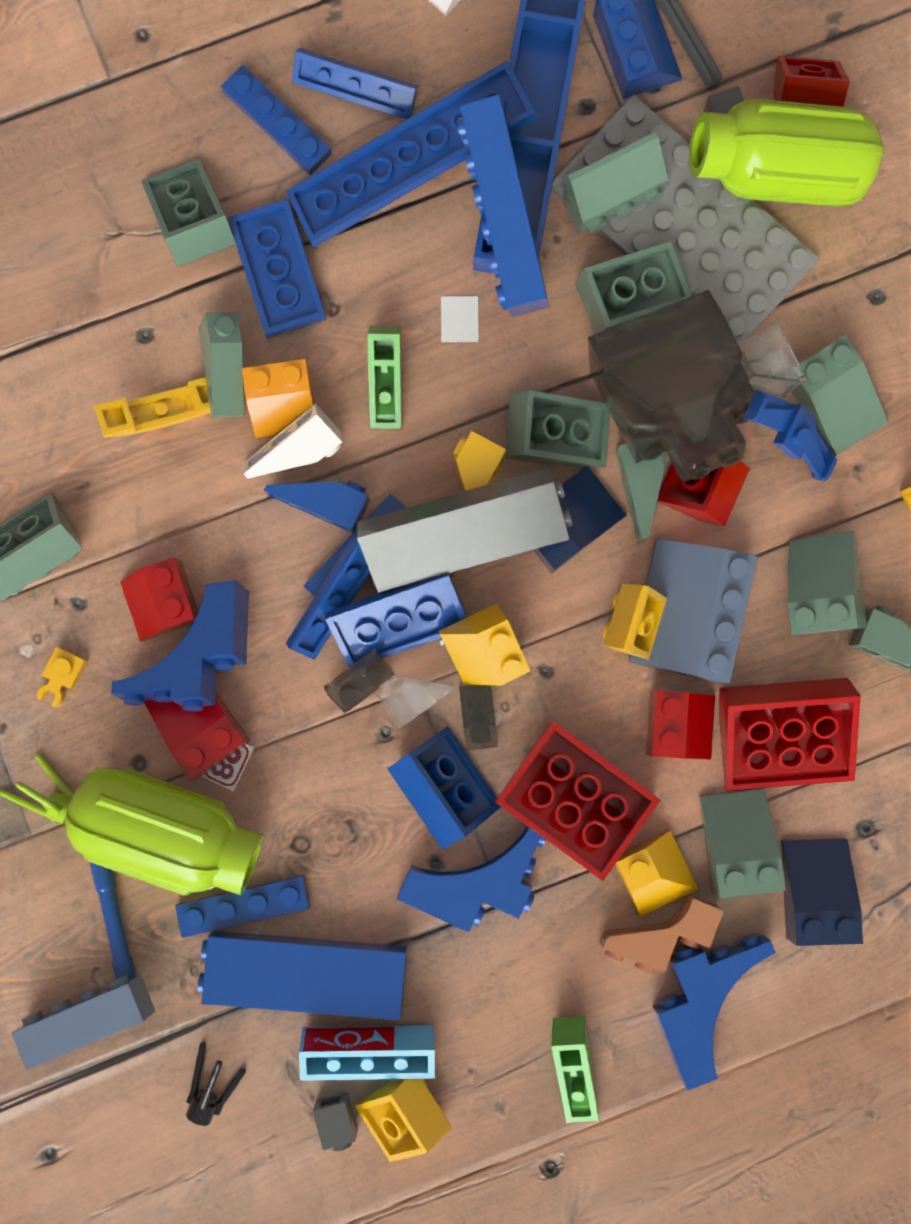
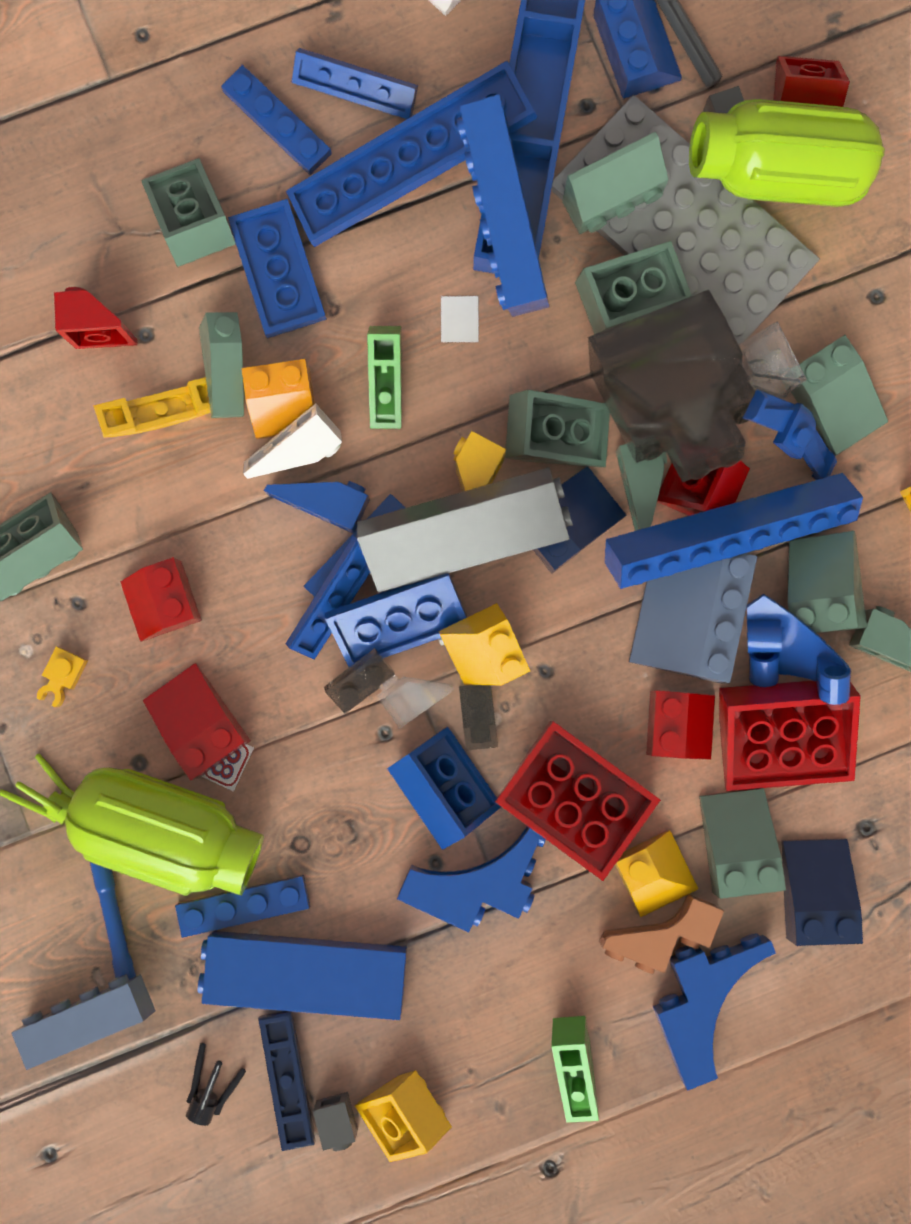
blue arch [111,580,249,711] -> none
medium azure brick [299,1025,435,1080] -> none
yellow slope [603,583,667,660] -> none
none -> red slope [54,287,138,349]
none -> dark blue plate [258,1011,316,1151]
none -> blue brick [604,473,863,589]
none -> blue panel [747,594,851,705]

